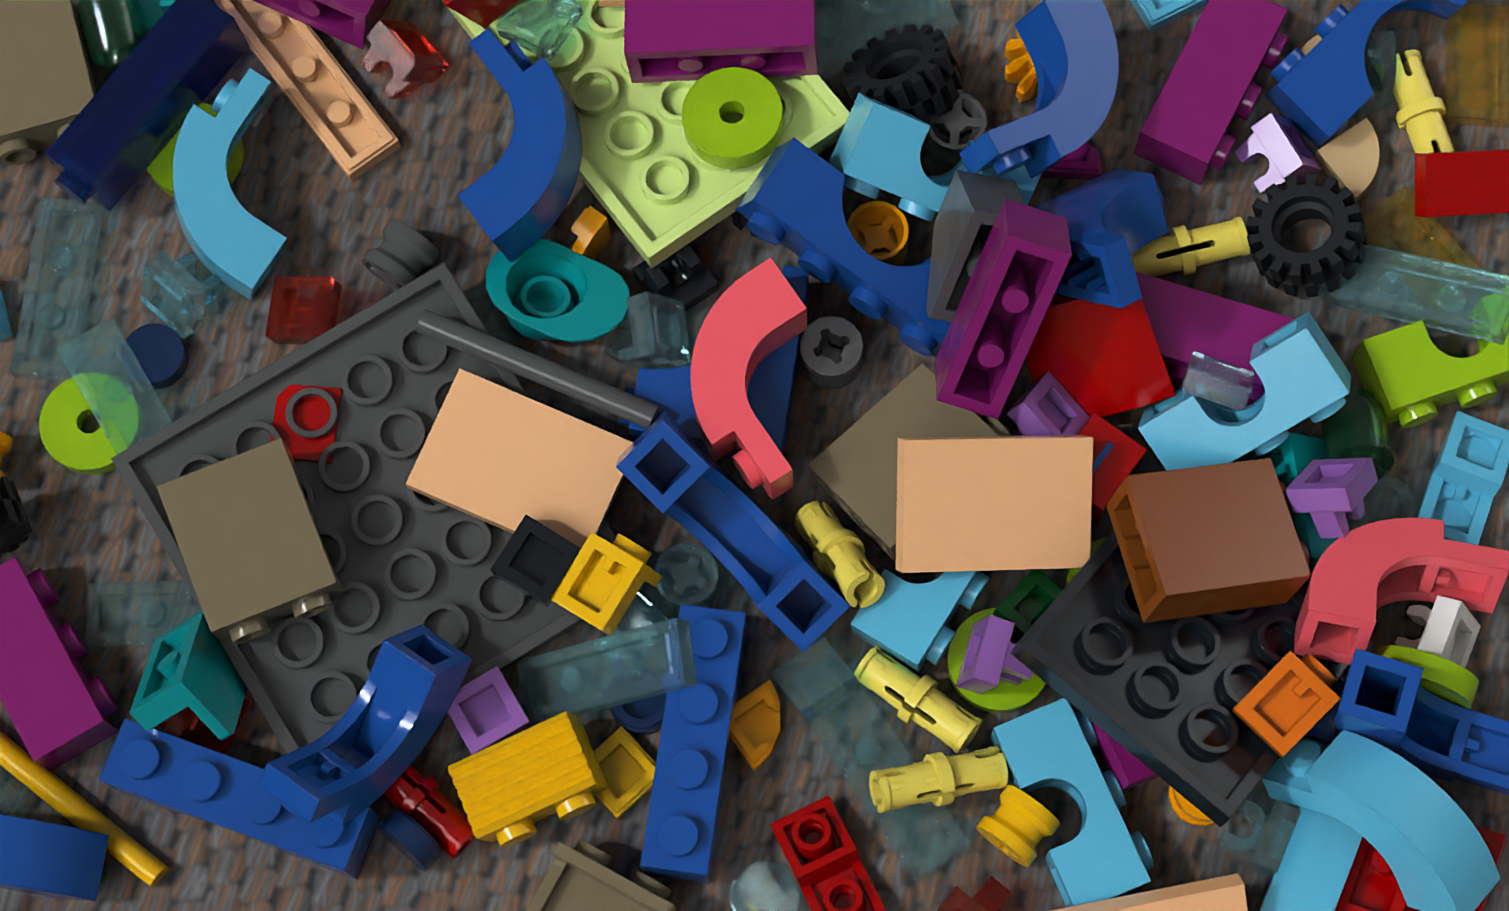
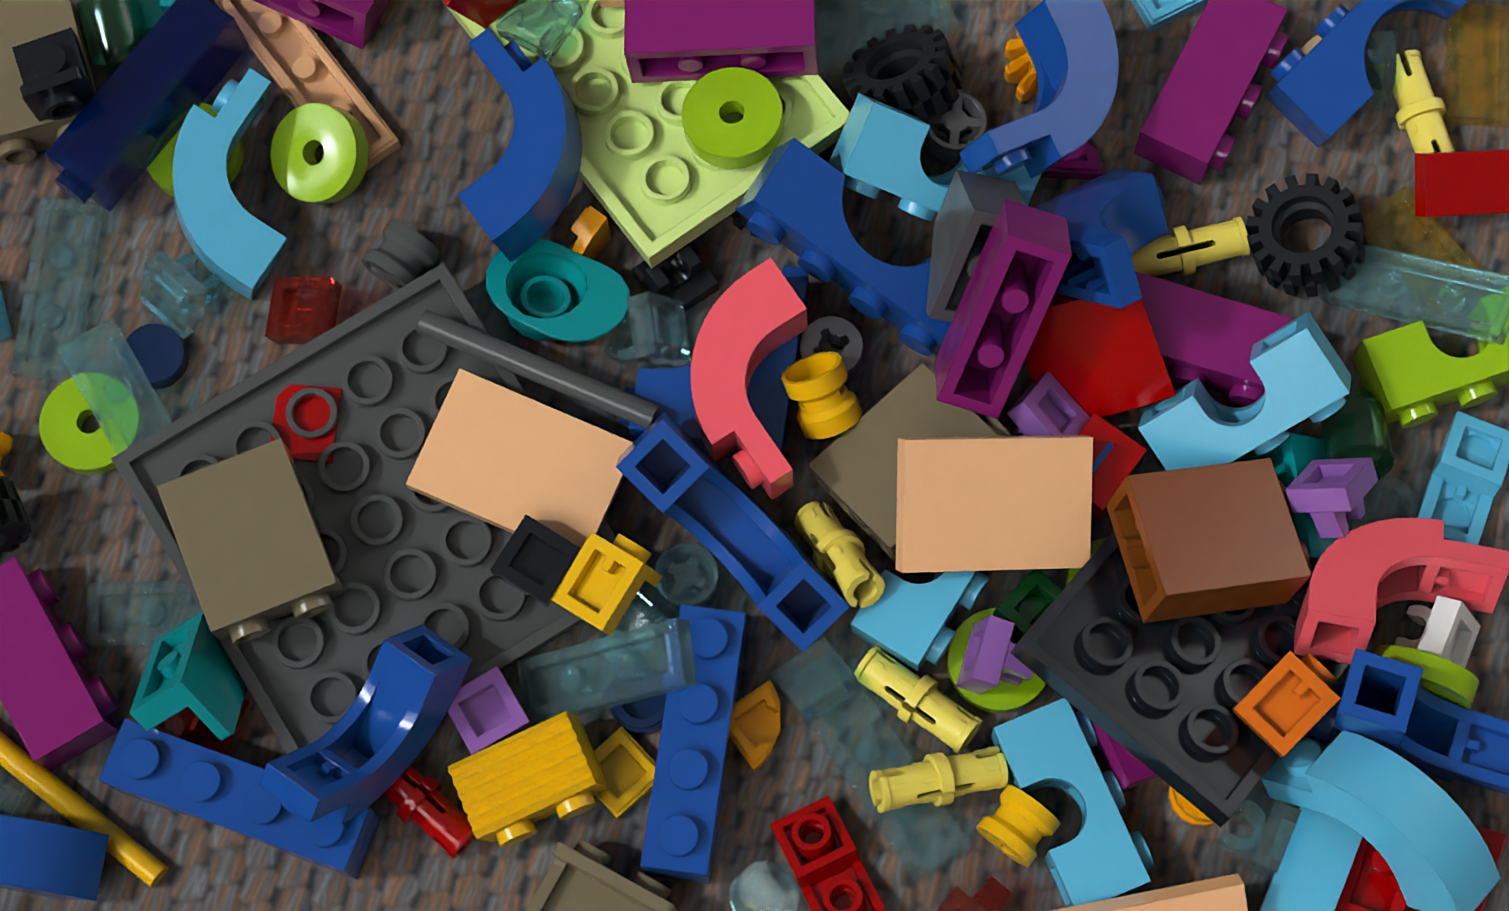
clear red tile [361,19,449,99] -> none
dark blue tile [378,809,442,872] -> none
light orange wheel [847,201,909,266] -> none
clear light blue tile [1182,351,1254,411] -> none
tile [1235,113,1322,194] -> none
tan tile [1314,117,1380,202] -> none
none -> black bracket [12,27,98,122]
none -> lime piece [270,103,369,204]
none -> yellow wheel [781,351,863,440]

